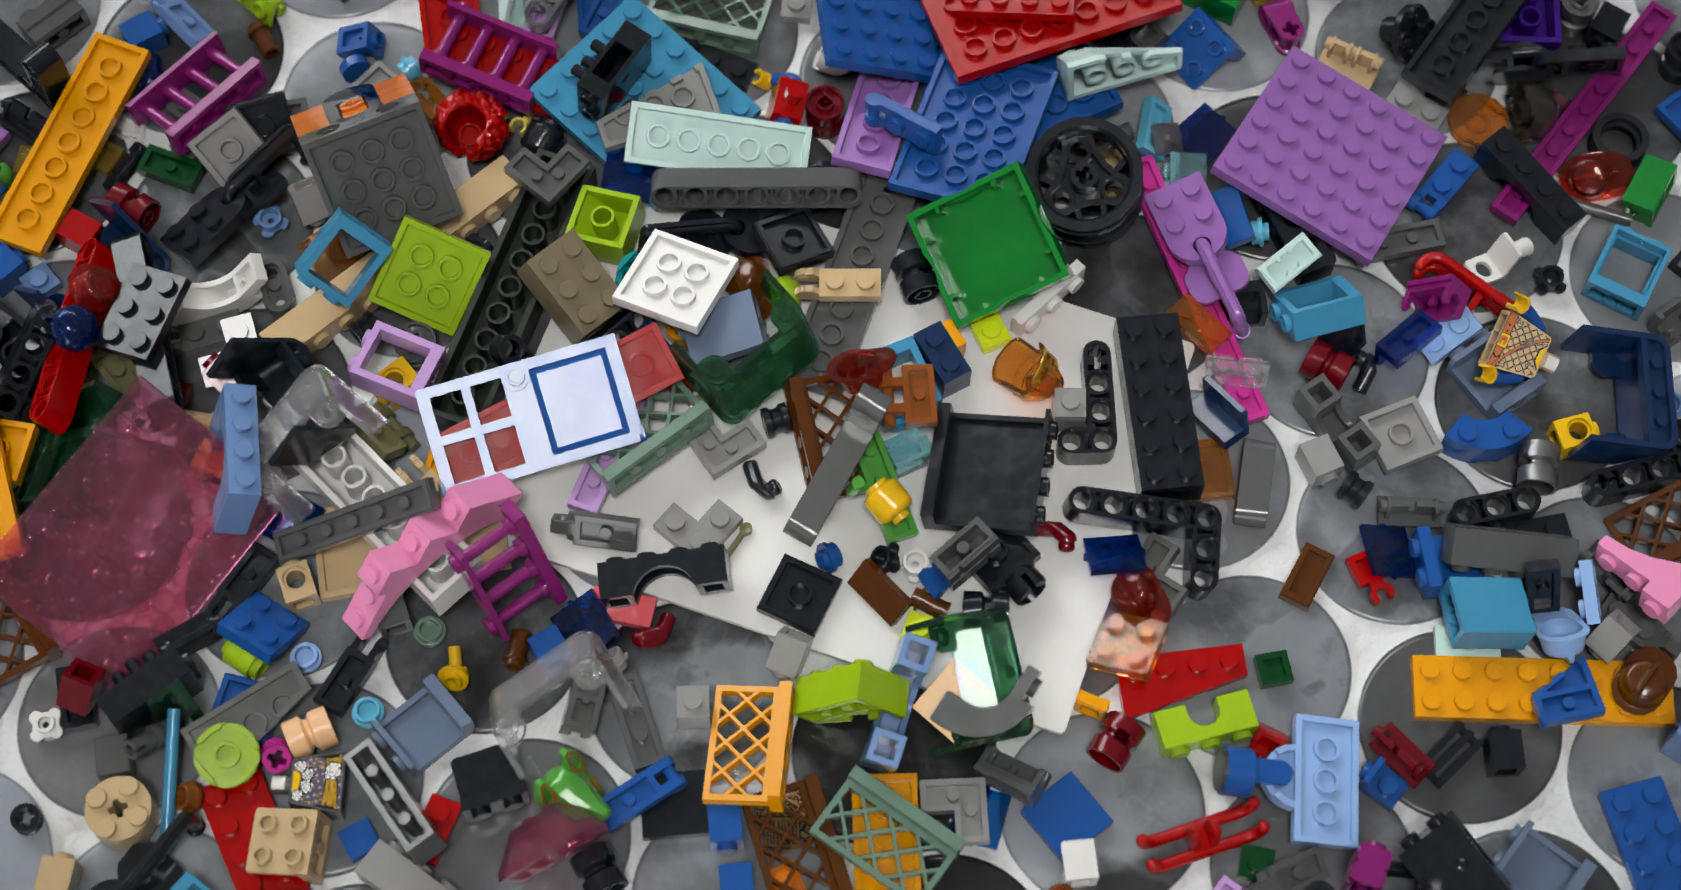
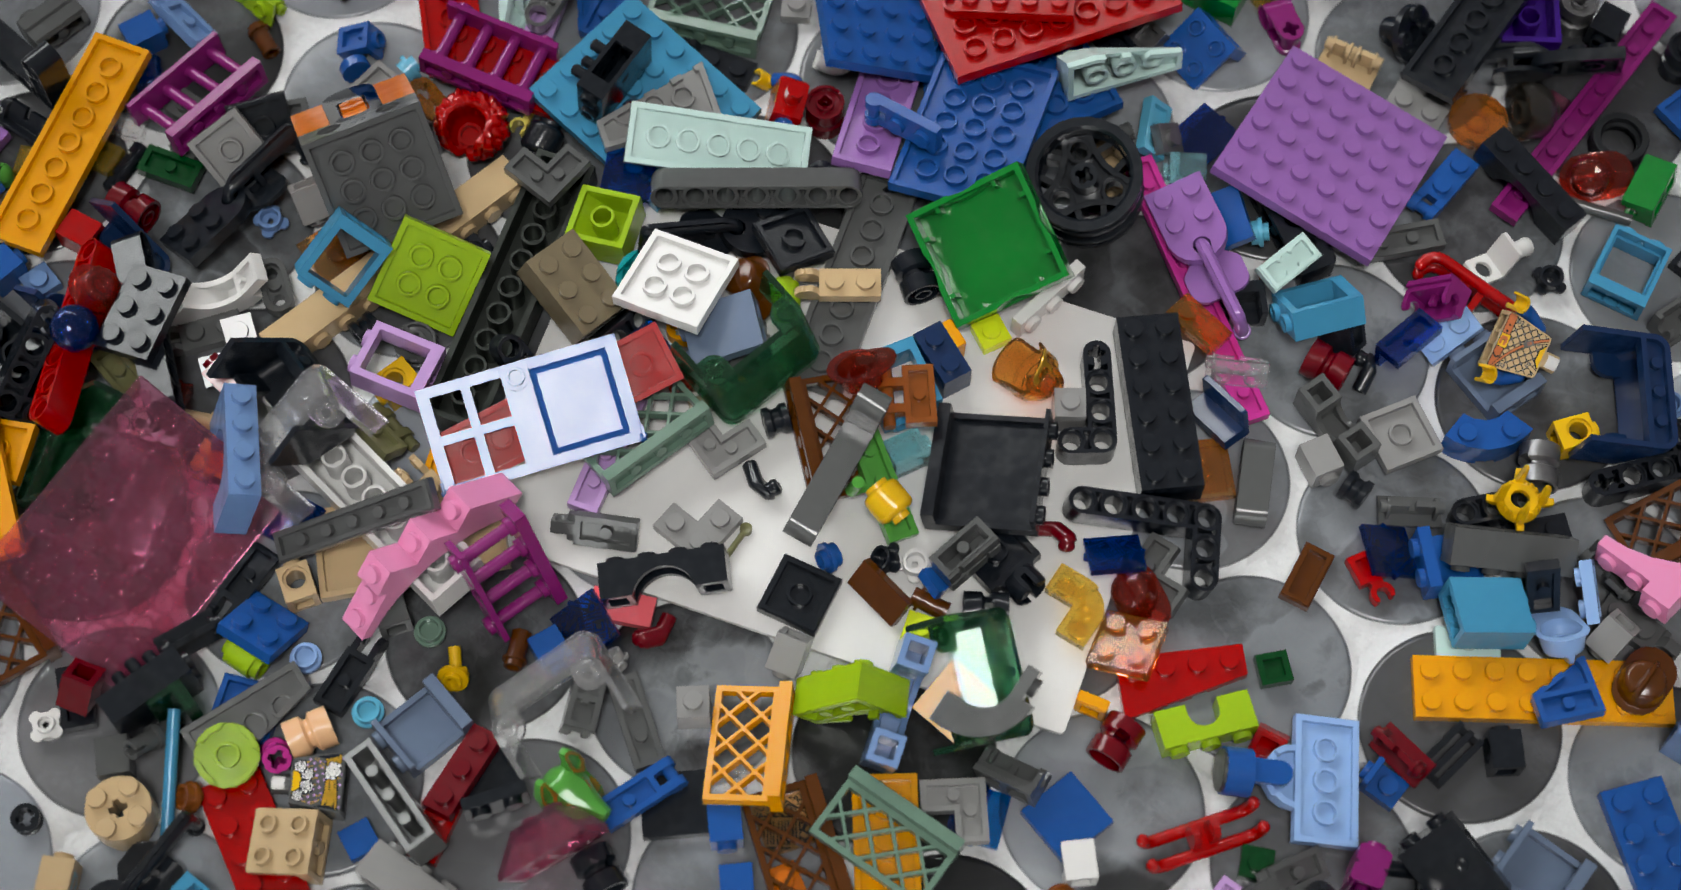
none -> dark red plate [421,723,503,822]
none -> clear yellow plate [1045,563,1105,651]
none -> yellow piece [1486,465,1554,532]

